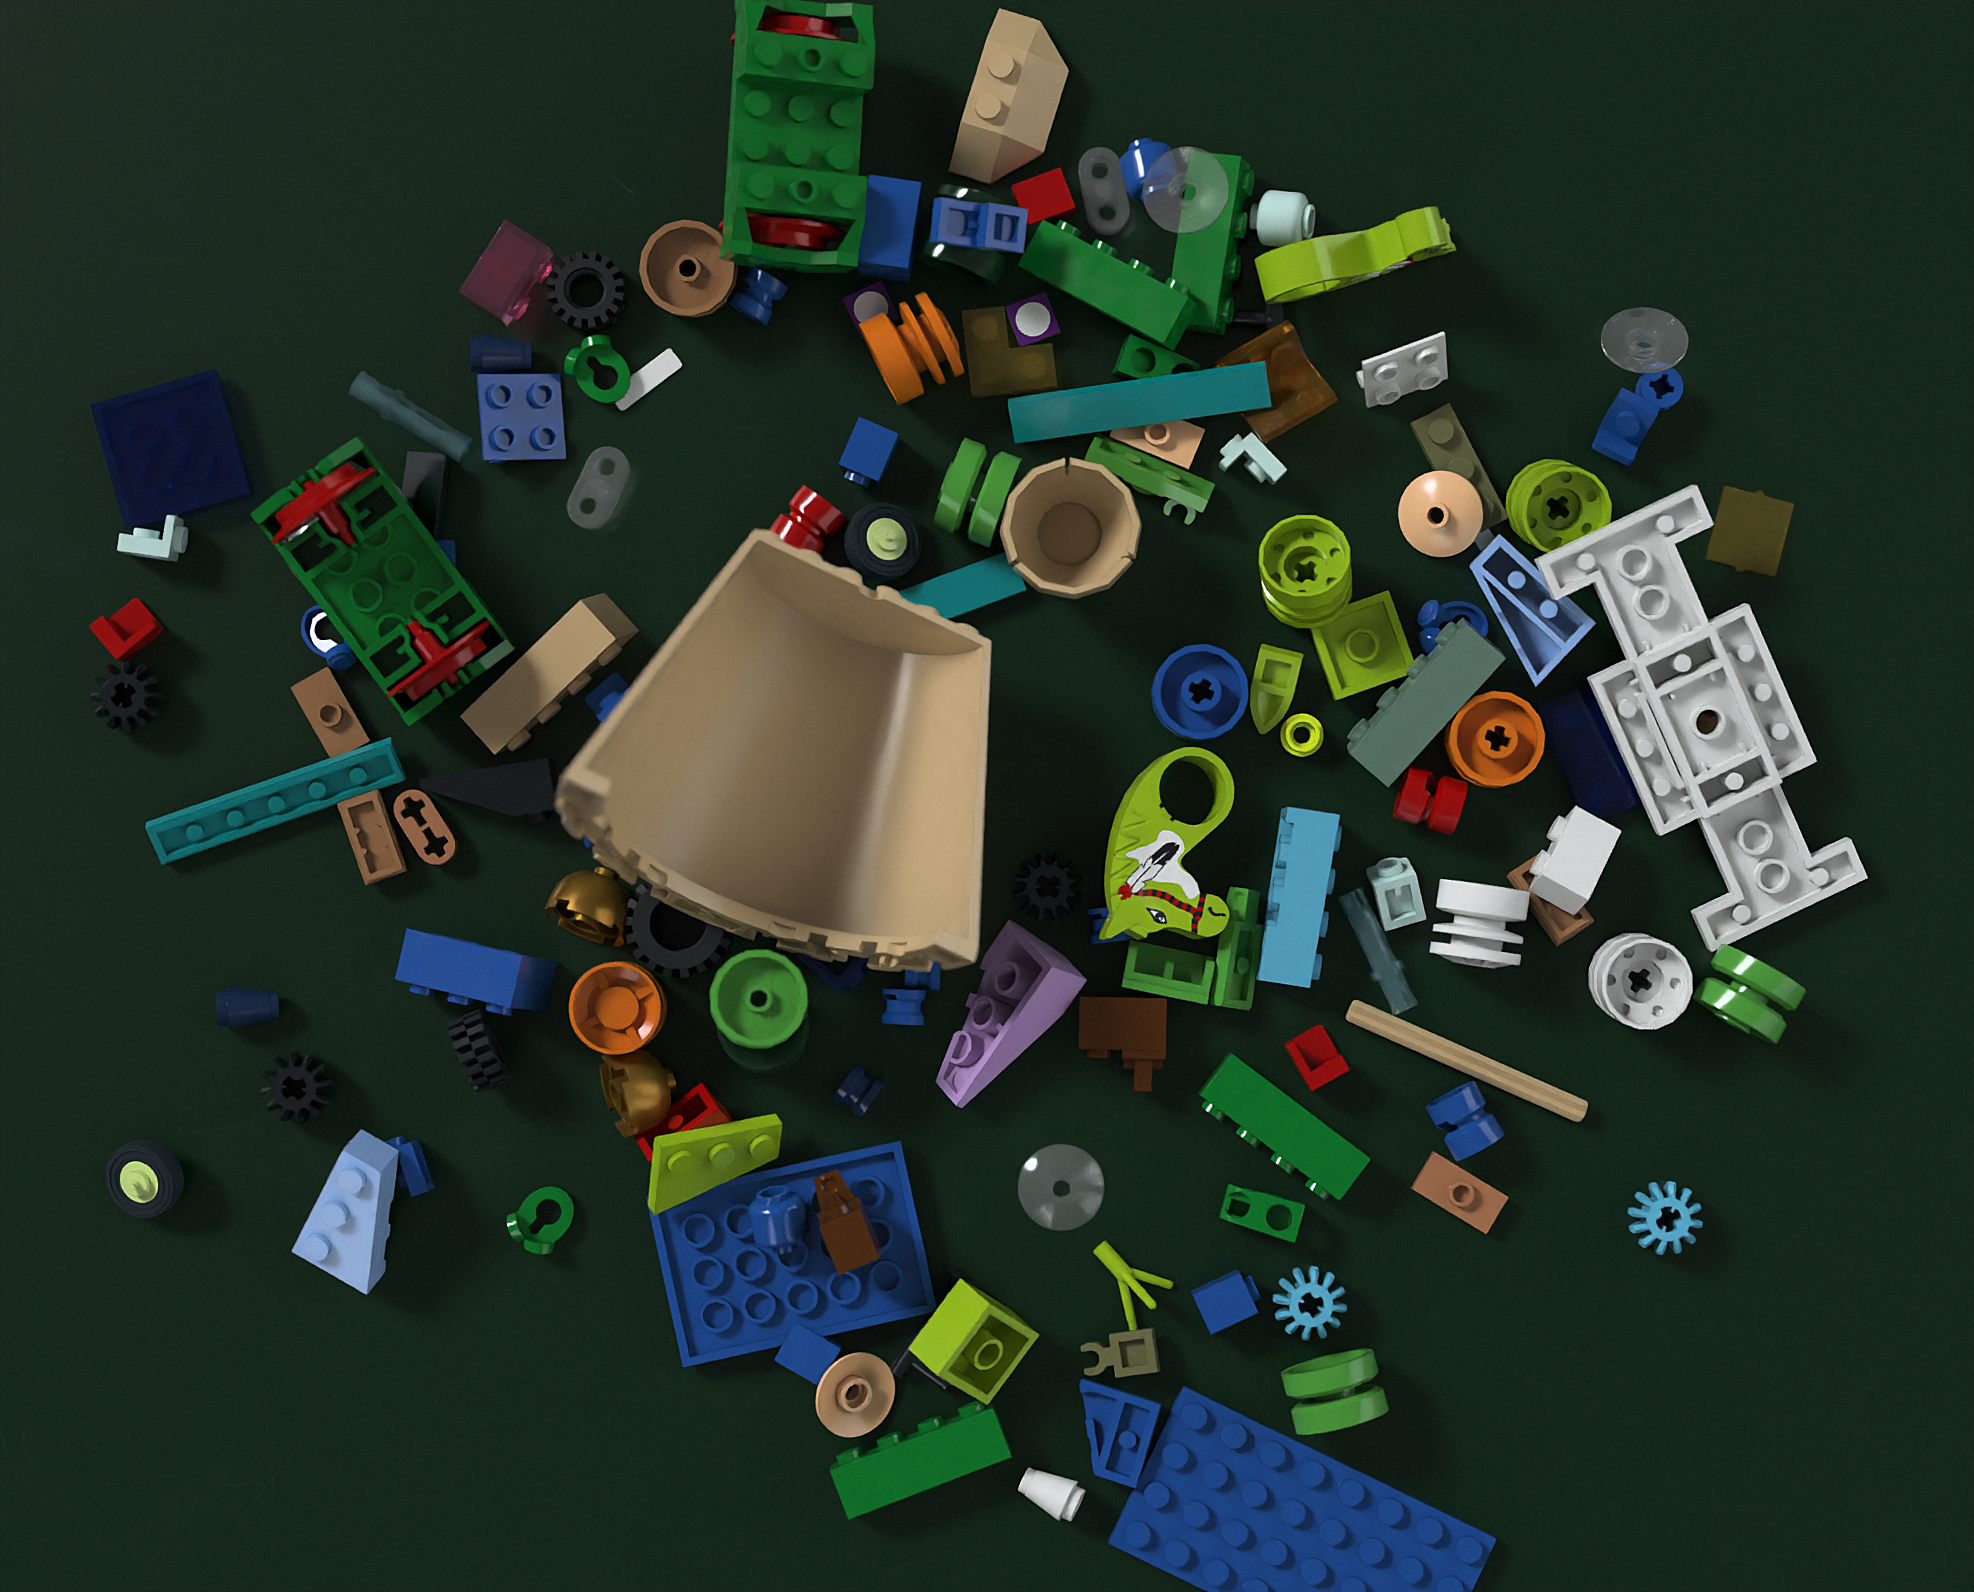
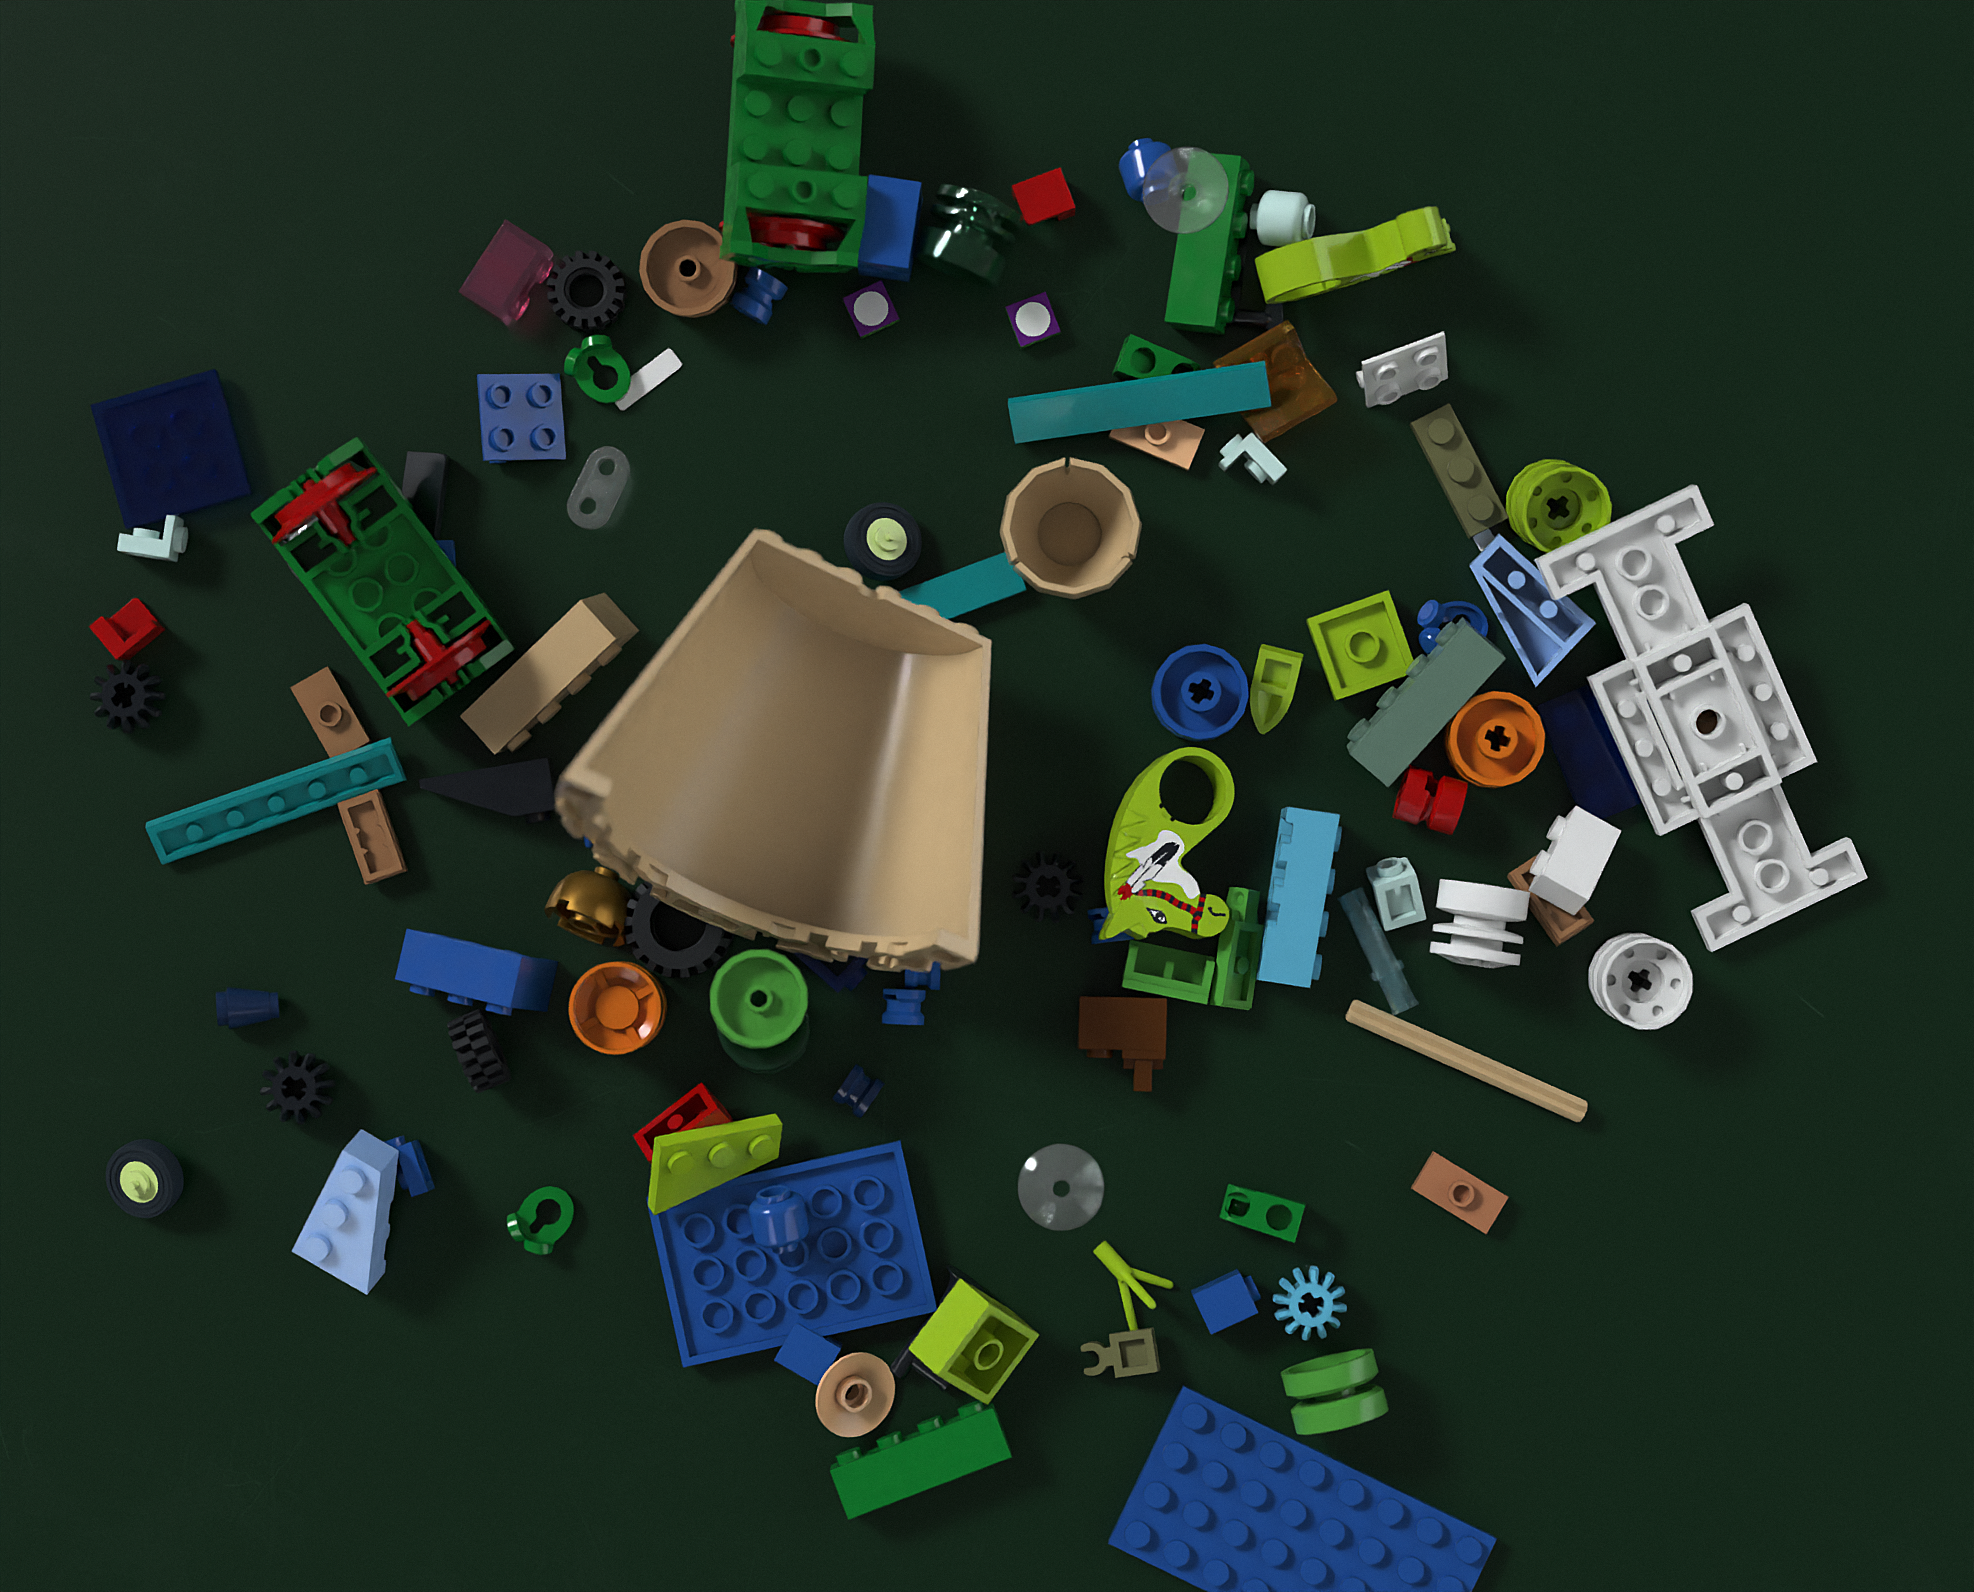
blue piece [301,605,356,671] -> none
clear light blue pin [348,371,474,462] -> none
nougat beam [394,790,458,865] -> none
dark blue cone [469,334,531,374] -> none
blue bracket [585,672,631,724] -> none
pearl gold cylinder [600,1049,677,1138] -> none
red wheel [768,485,847,555] -> none
reddish brown hinge [813,1169,882,1275] -> none
blue brick [838,417,900,488] -> none
orange wheel [858,291,965,406] -> none
blue slope [930,197,1028,253] -> none
bright green wheel [932,438,1022,548] -> none
lavender wedge [935,920,1087,1108] -> none
tan wedge [949,8,1069,185] -> none
clear yellow plate [961,306,1057,398] -> none
green brick [1018,220,1199,351] -> none
white cone [1018,1467,1086,1522] -> none
clear plate [1078,147,1130,235] -> none
blue wing [1079,1378,1163,1488] -> none
bright green plate [1084,432,1215,525] -> none
green brick [1198,1052,1371,1201] -> none
lime wheel [1259,515,1352,628] -> none
neon yellow plate [1280,714,1324,757] -> none
red panel [1283,1025,1350,1091] -> none
light nougat dish [1398,471,1484,557] -> none
blue wheel [1425,1081,1504,1161] -> none
blue bracket [1592,388,1660,466] -> none
clear dish [1601,307,1688,373] -> none
medium azure gear [1627,1181,1703,1255] -> none
blue wheel [1635,365,1684,412] -> none
bright green wheel [1691,944,1807,1044] -> none
clear yellow piece [1705,486,1794,577] -> none

